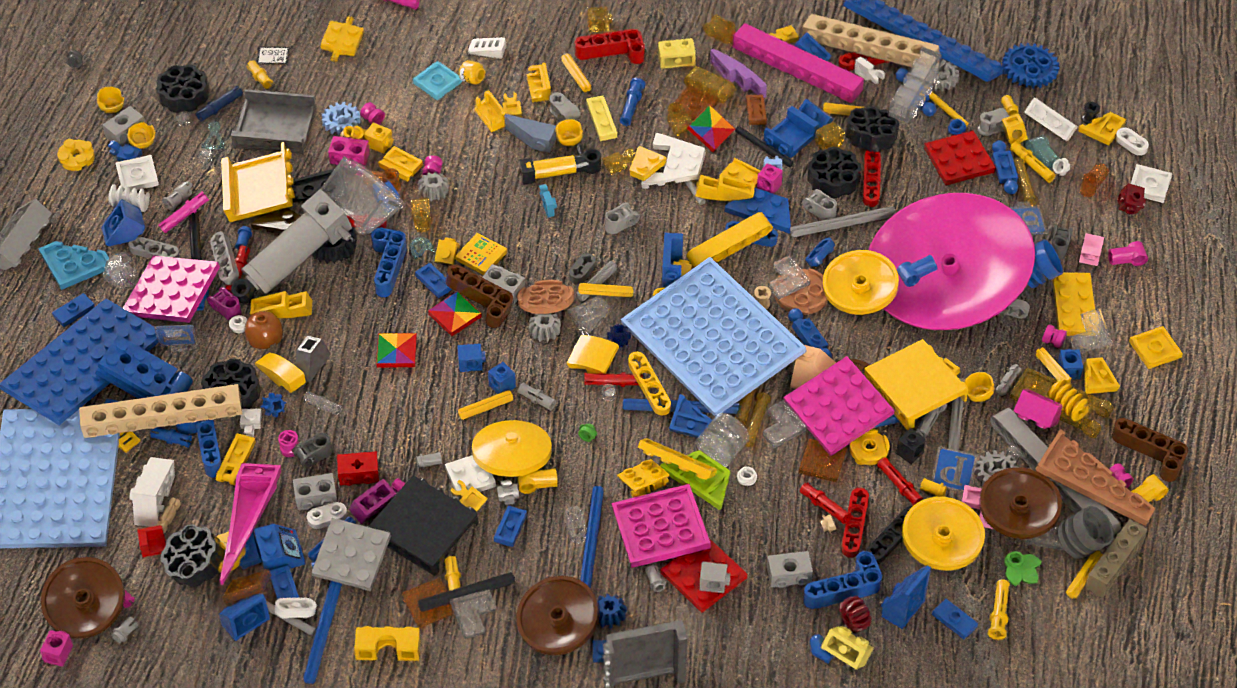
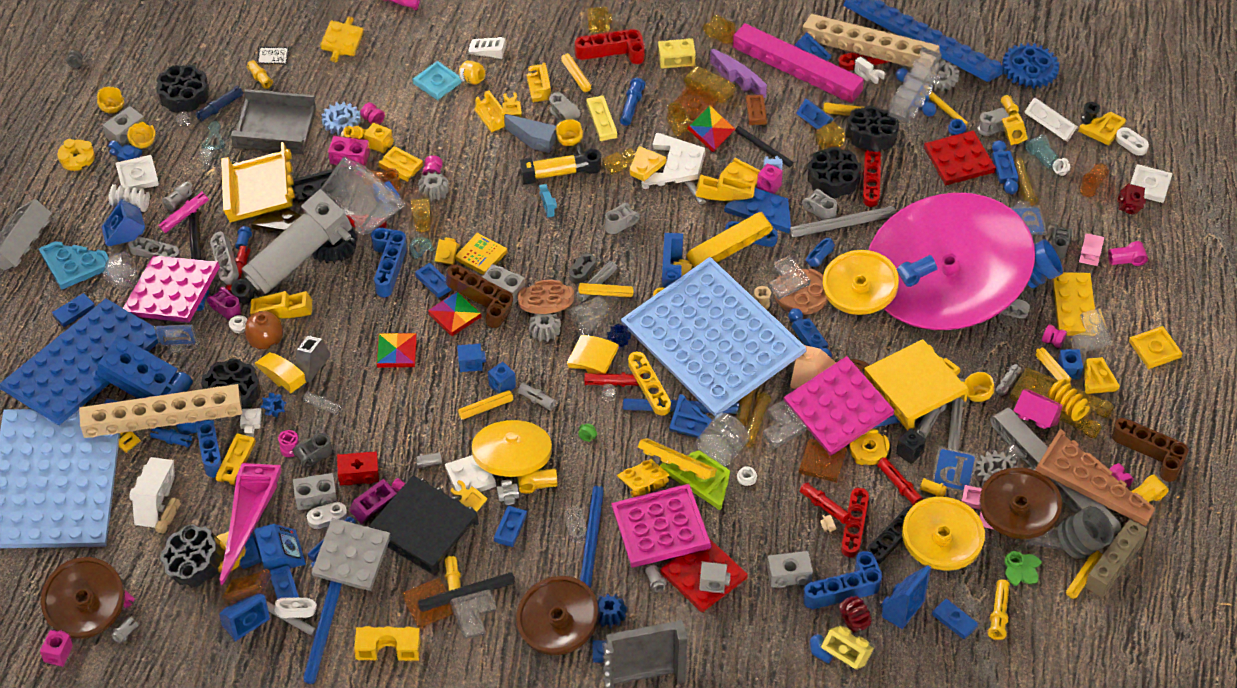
red panel [137,525,166,557] -> none
blue panel [763,106,819,159] -> none
yellow plate [769,25,799,44] -> none
yellow pin [1010,141,1056,183] -> none

